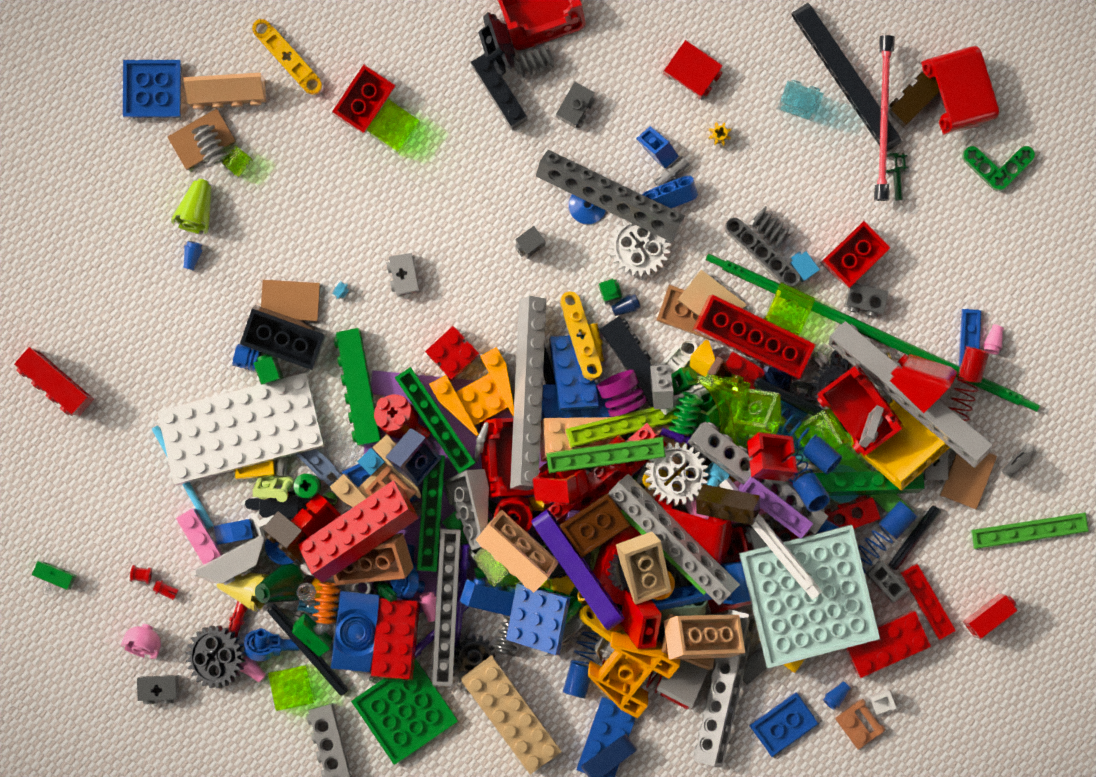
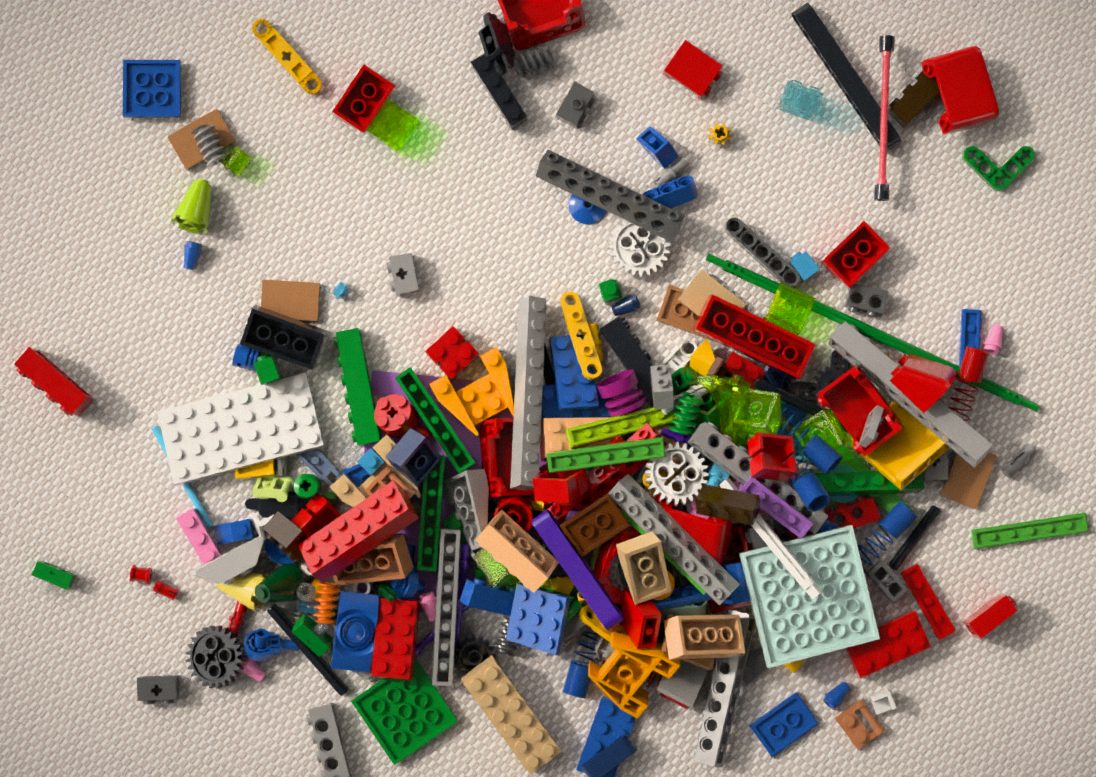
bright pink cylinder [121,624,161,659] -> none
light nougat slope [183,73,266,109] -> none
clear neon green brick [268,664,316,711] -> none
light grey hand [474,422,489,462] -> none
dark grey brick [515,226,546,259] -> none
dark grey piece [752,206,793,248] -> none
light grey bush [811,351,830,370] -> none
dark green piece [886,153,909,201] -> none

